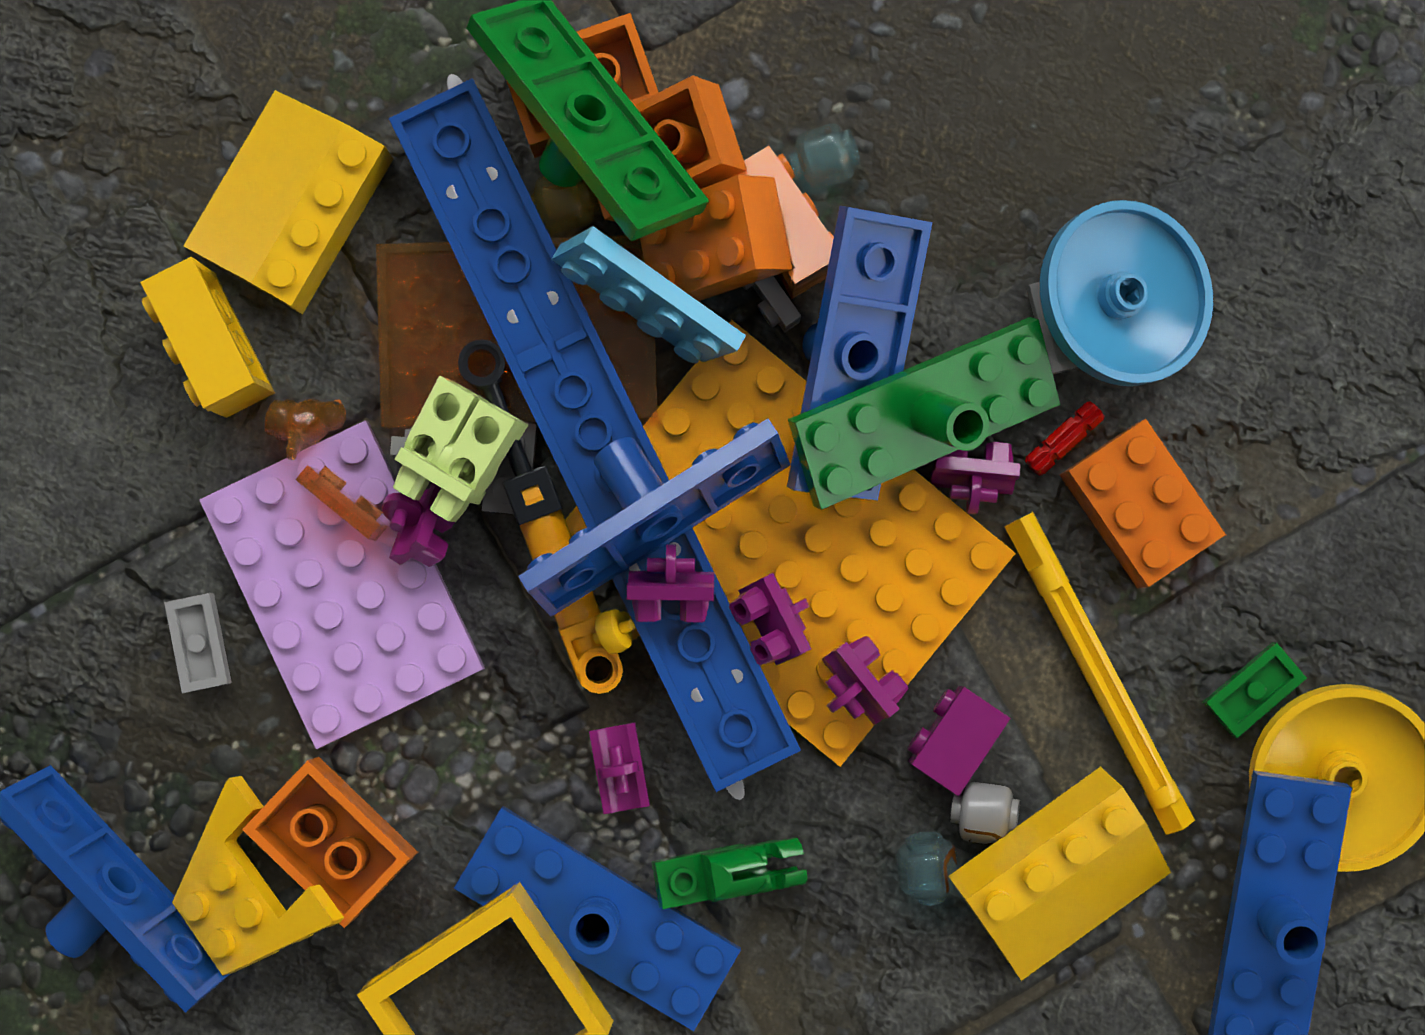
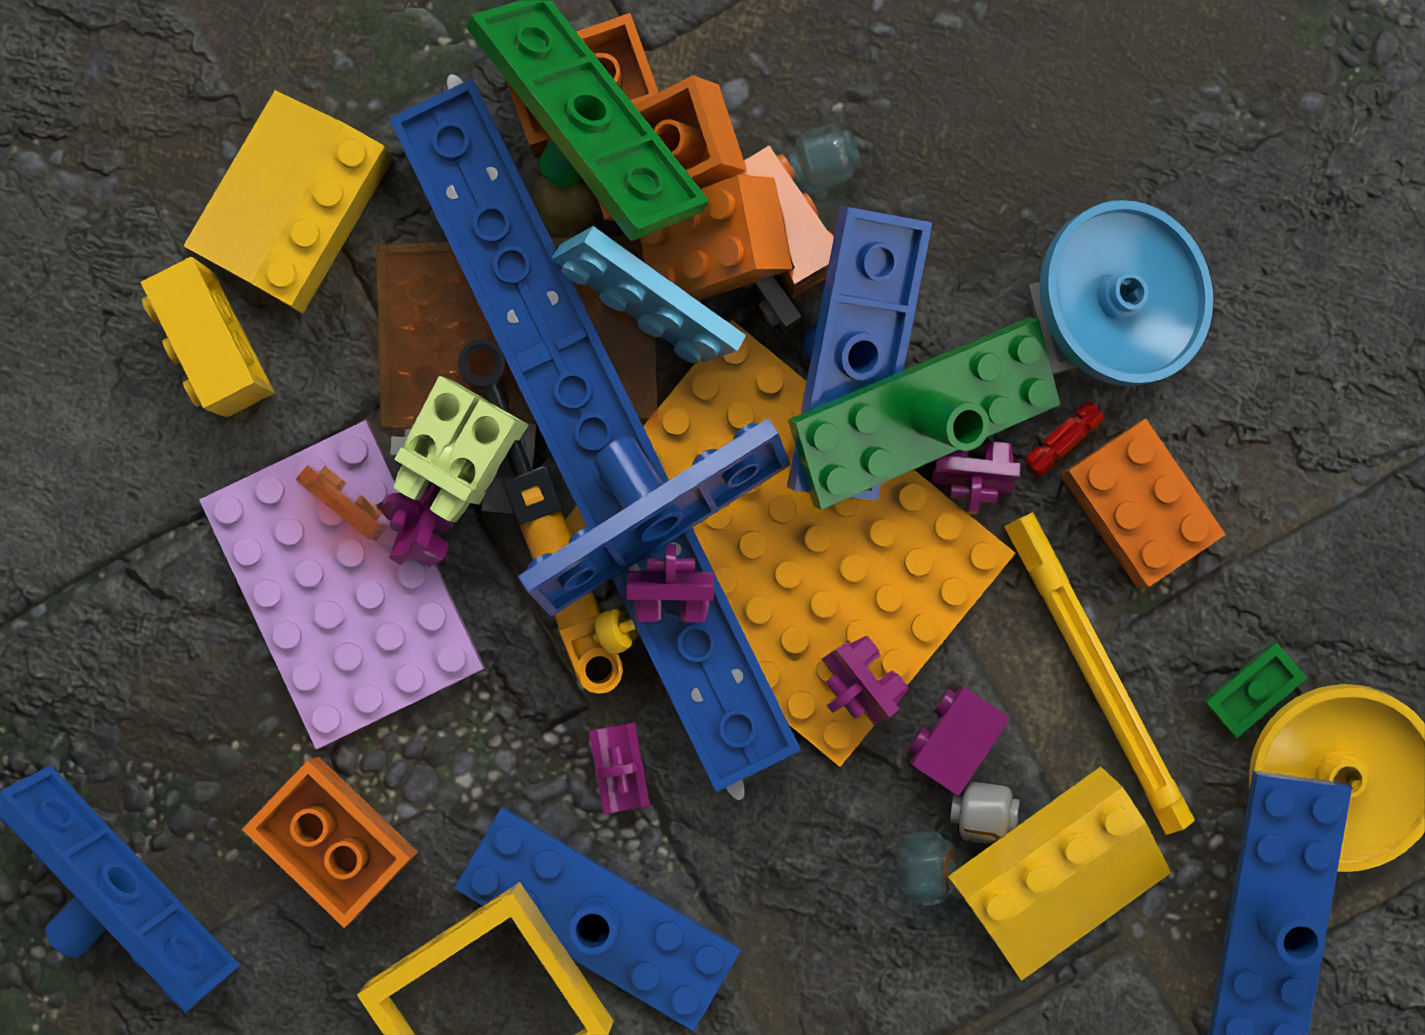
light grey plate [164,593,232,693] -> none
yellow wing [172,776,344,976] -> none
clear orange animal [265,399,346,460] -> none
green plate [651,837,807,909] -> none
magenta hips [729,573,811,665] -> none

